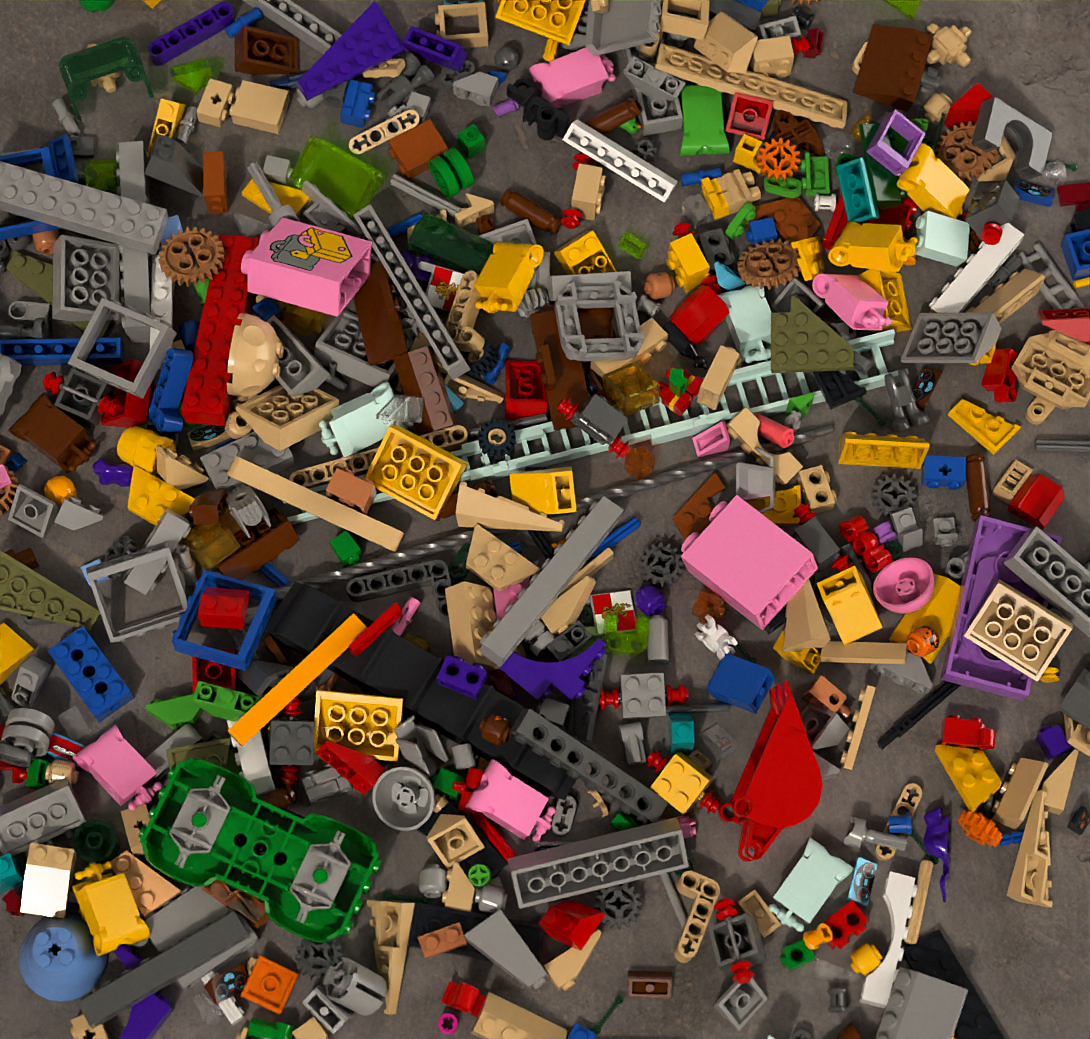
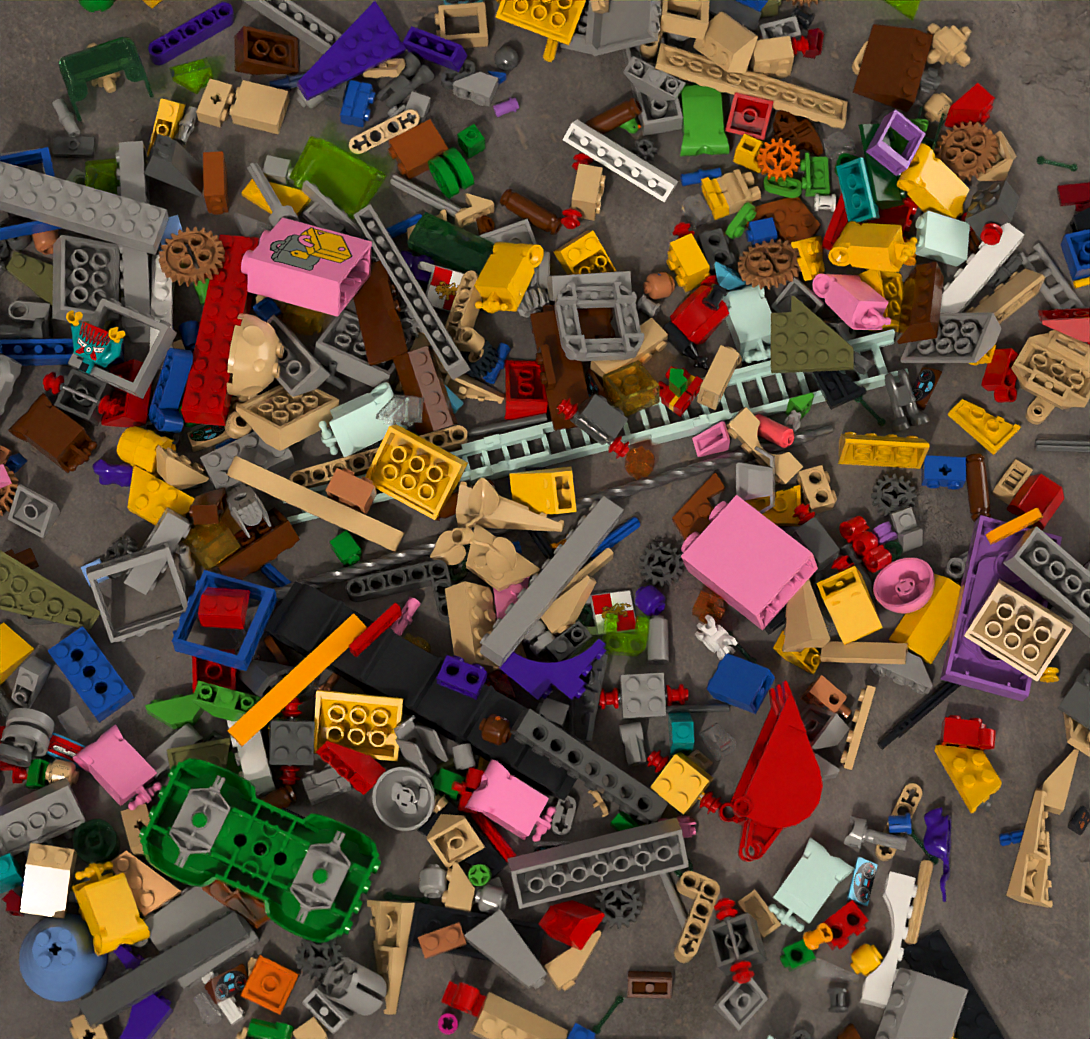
light orange hair [44,475,77,508] -> none
blue plate [48,134,78,183] -> none
light grey slope [54,496,103,531] -> none
blue pin [224,7,263,38] -> none
black bush [478,419,516,459] -> none
black plate [507,78,569,140] -> none
bright pink piece [529,47,616,109] -> none
clear neon green piece [618,232,648,260] -> none
clear yellow cylinder [851,114,871,141] -> none
orange head [907,626,939,657] -> none
light grey bracket [932,517,958,547] -> none
orange gear [957,810,1003,847] -> none
arch [972,97,1052,179] -> none
tan slope [991,758,1048,830] -> none
slope [1014,179,1055,207] -> none
dark purple brick [1036,725,1071,761] -> none
clear cone [1042,159,1066,186] -> none
none -> torso [66,310,125,375]
none -> tan plant [430,478,517,573]
none -> black bush [702,284,728,311]
none -> reddish brown slope [897,262,944,344]
none -> light orange beam [985,508,1043,545]

